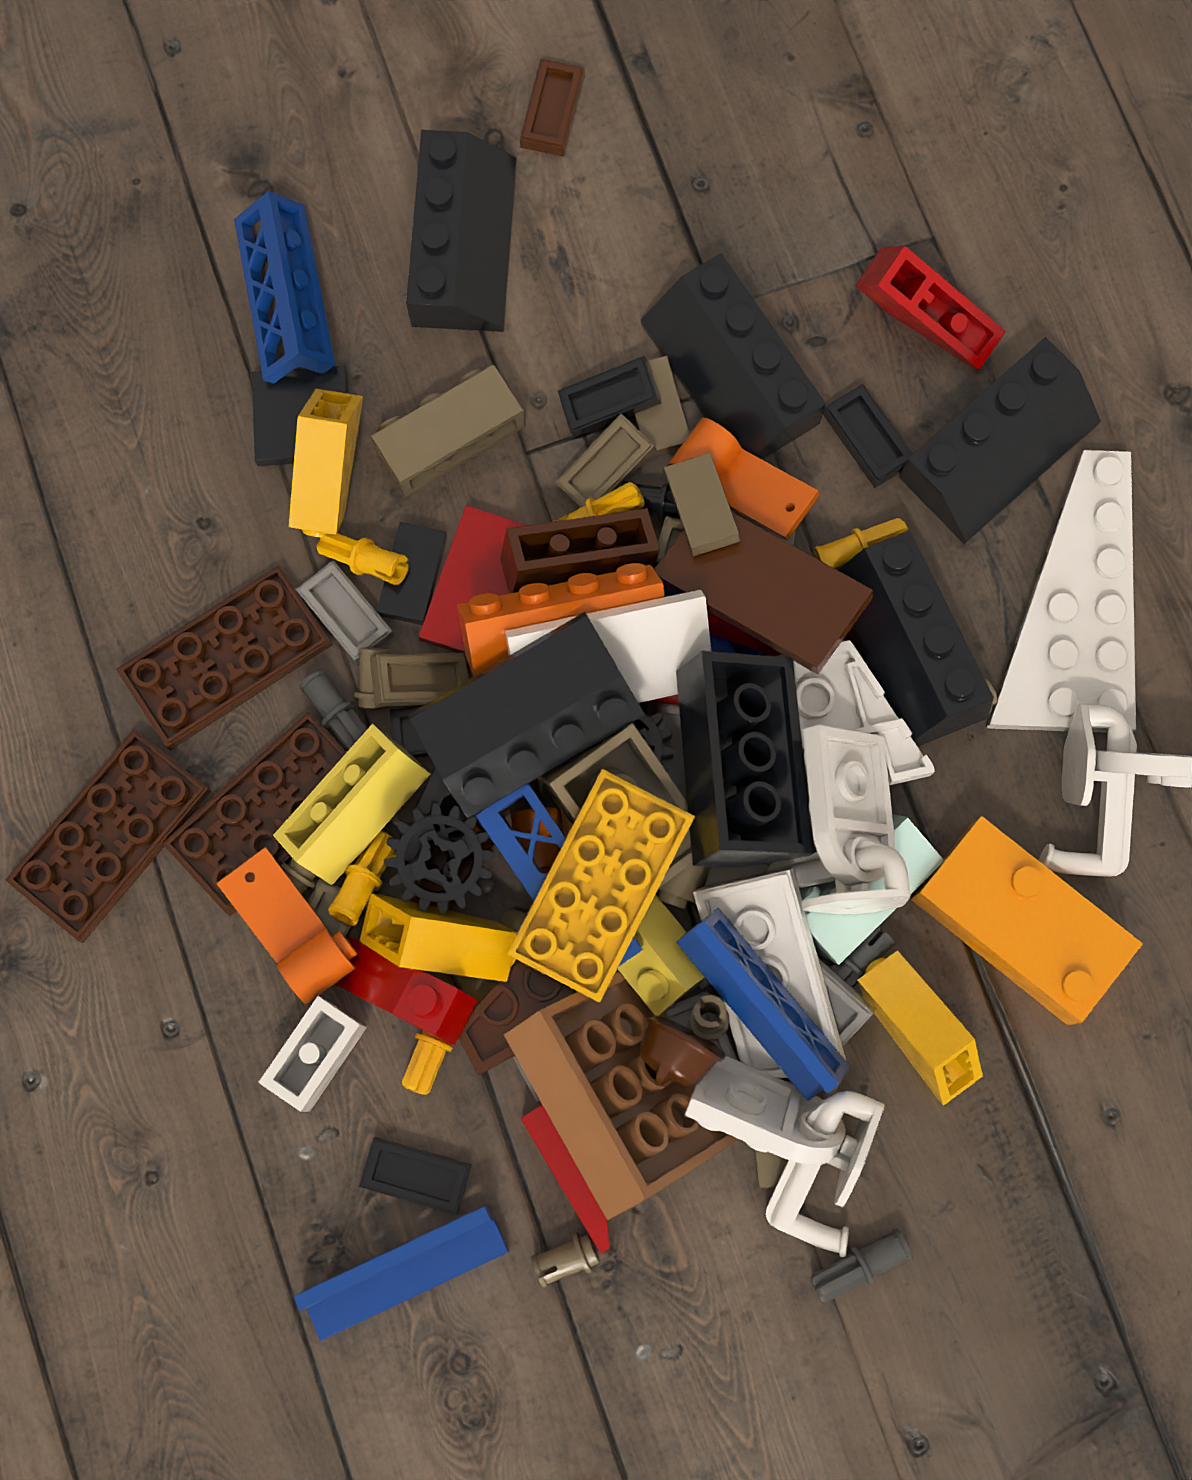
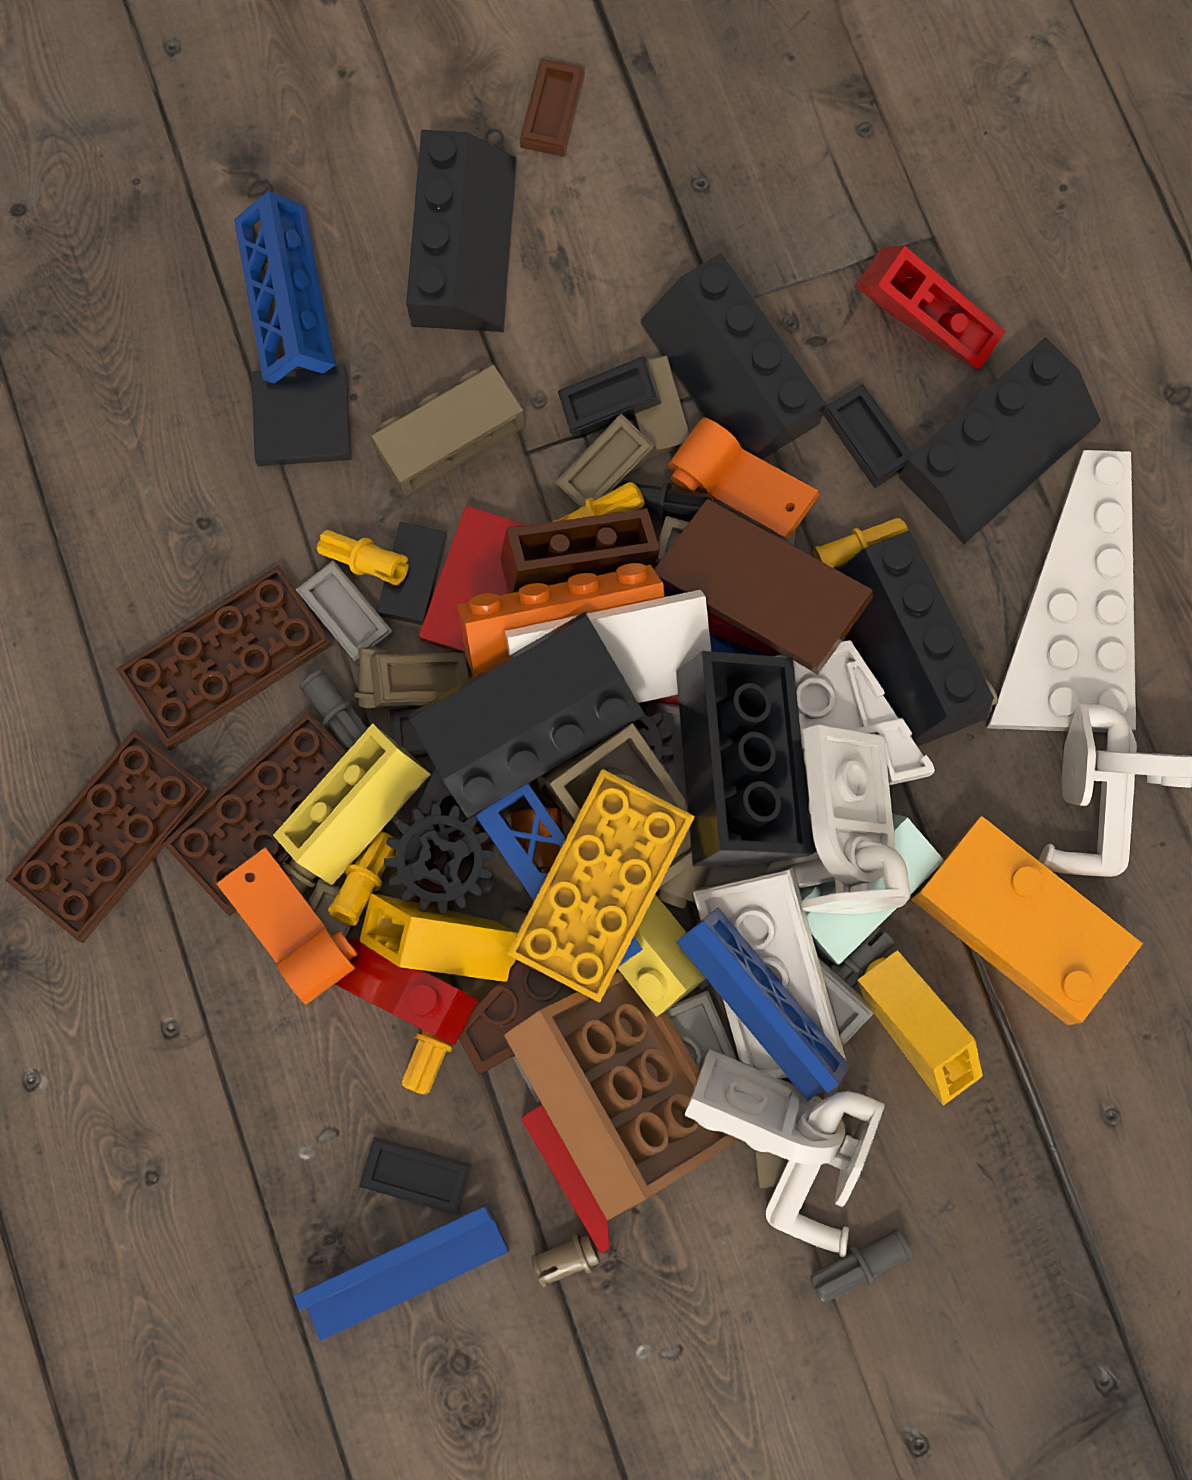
white brick [258,996,367,1112] -> none
yellow slope [289,388,363,537] -> none
reddish brown piece [640,1016,725,1087] -> none
dark tan tile [664,453,740,556] -> none
dark tan pin [689,995,730,1041] -> none

